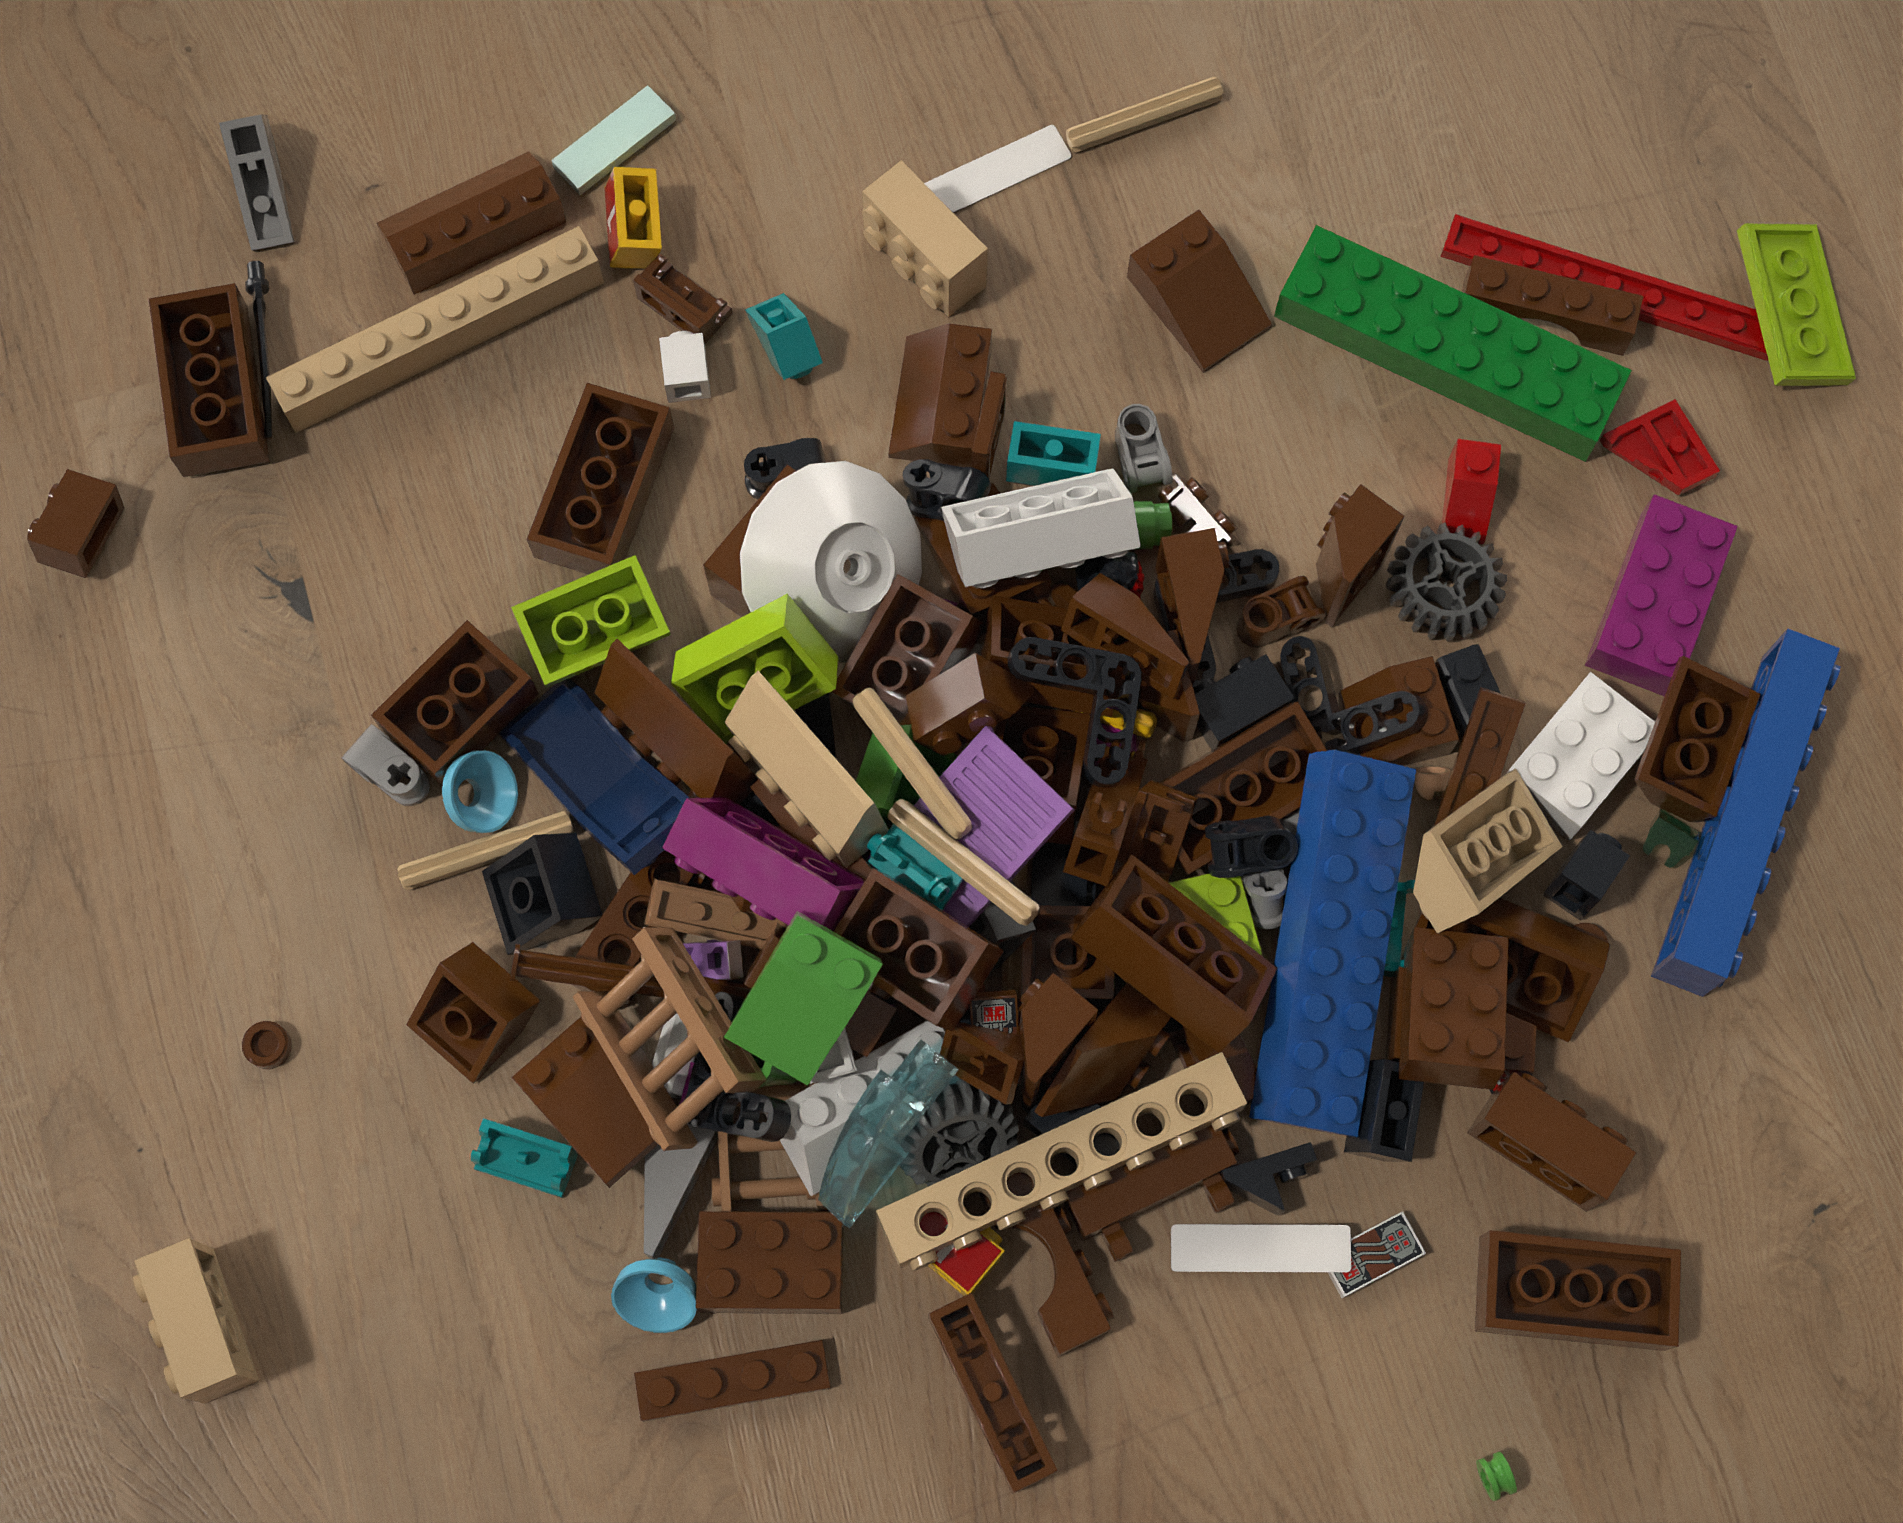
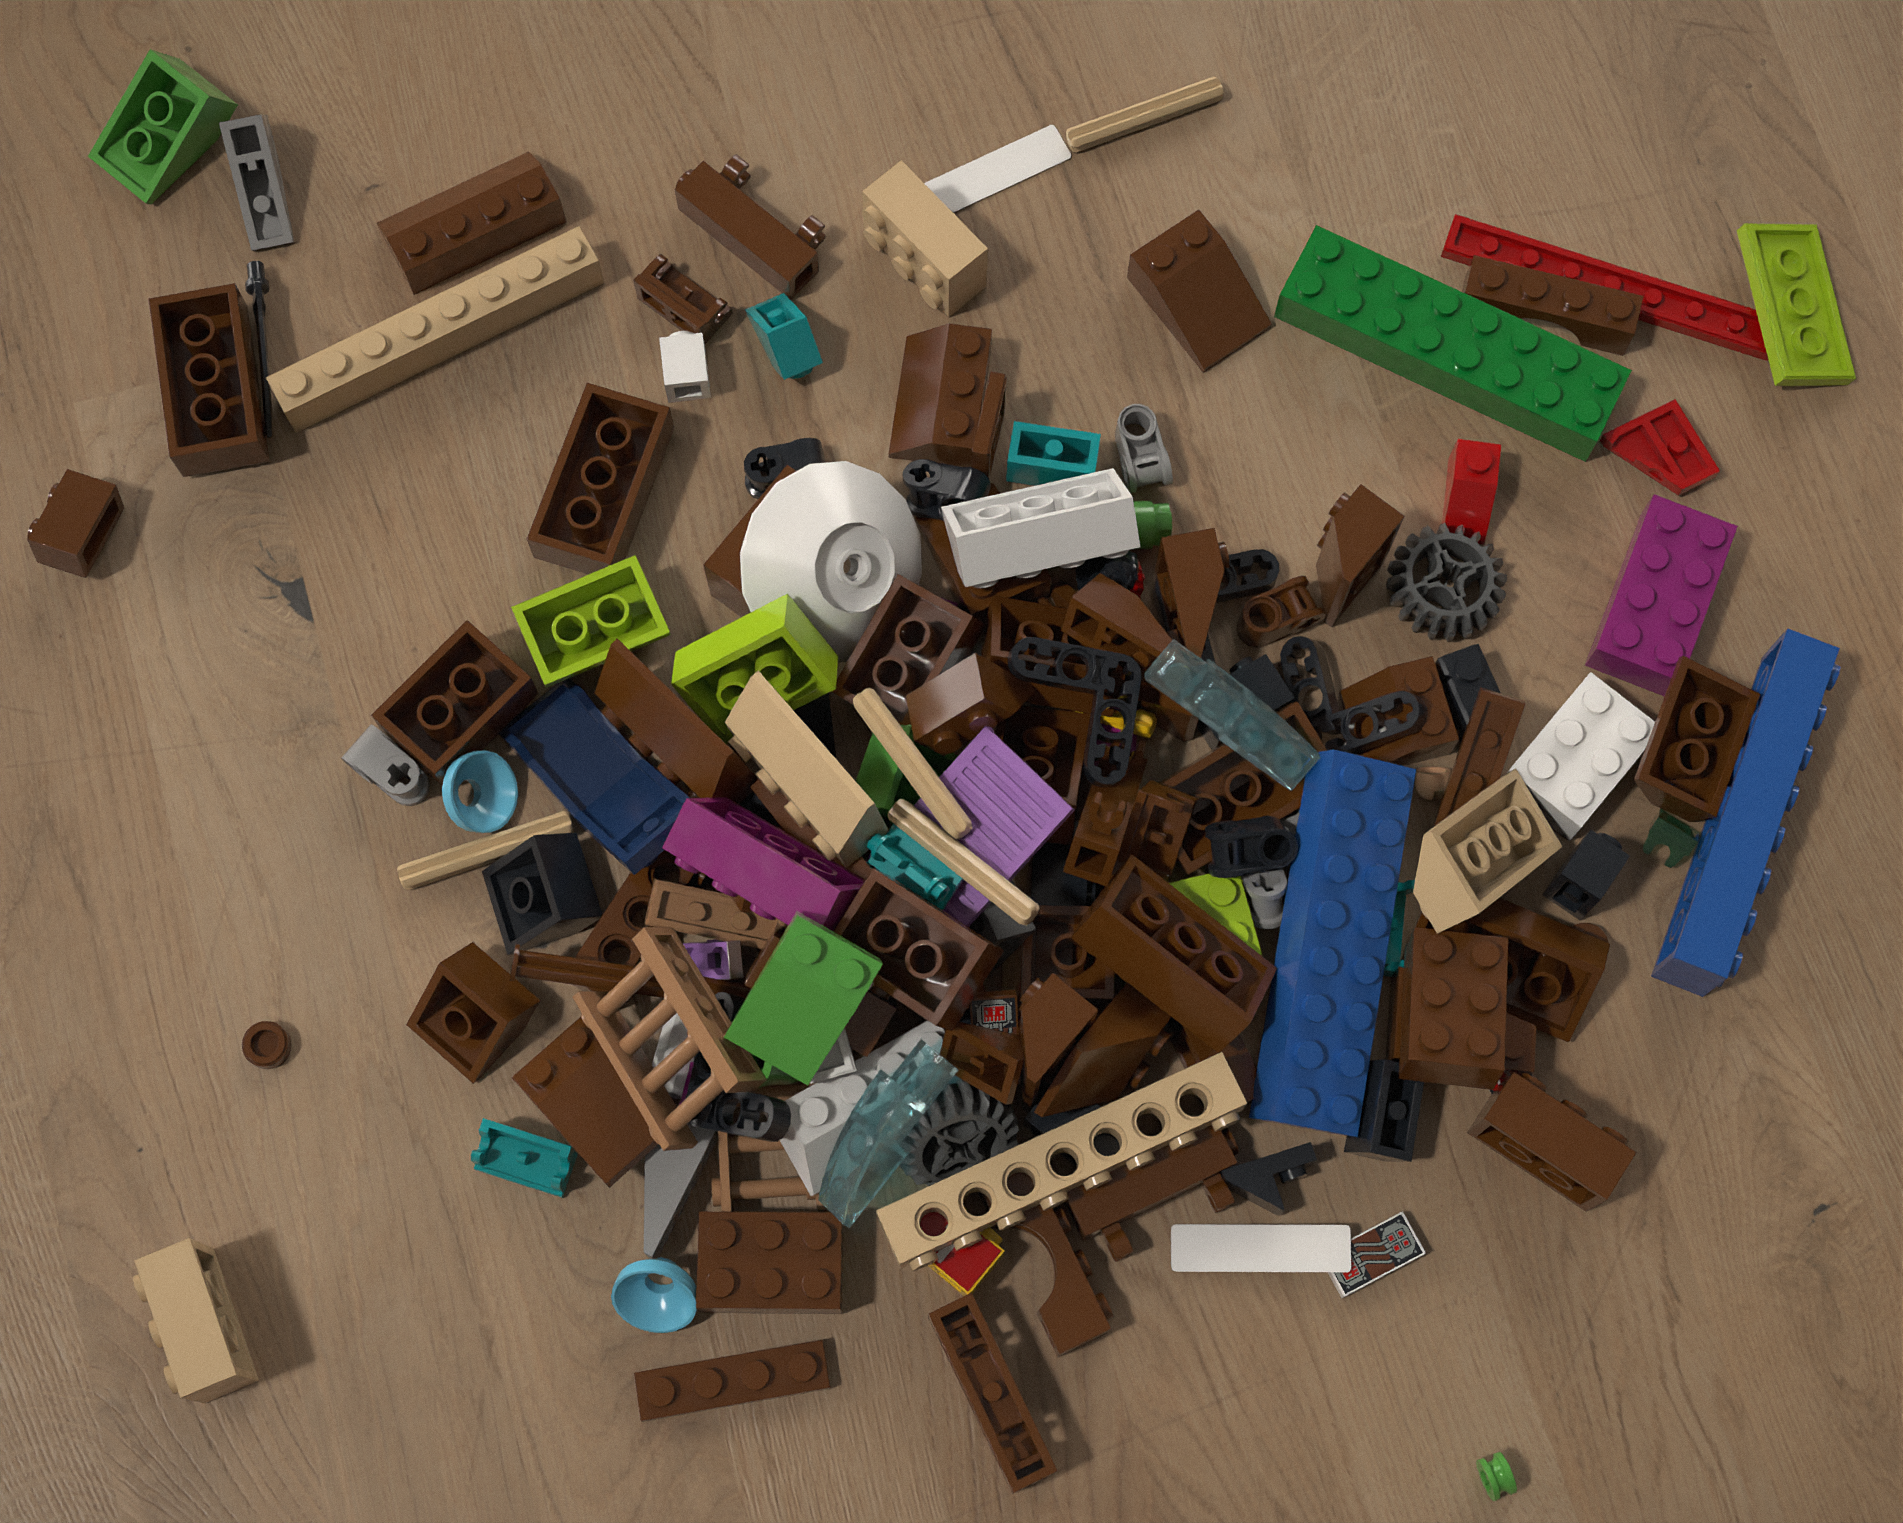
light aqua tile [551,85,676,195] -> none
yellow brick [605,167,662,269] -> none
hinge [1158,474,1240,546] -> none
reddish brown brick [1475,1230,1681,1351] -> none
none -> bright green slope [88,49,238,205]
none -> reddish brown brick [674,154,826,300]
none -> clear light blue slope [1145,639,1321,791]

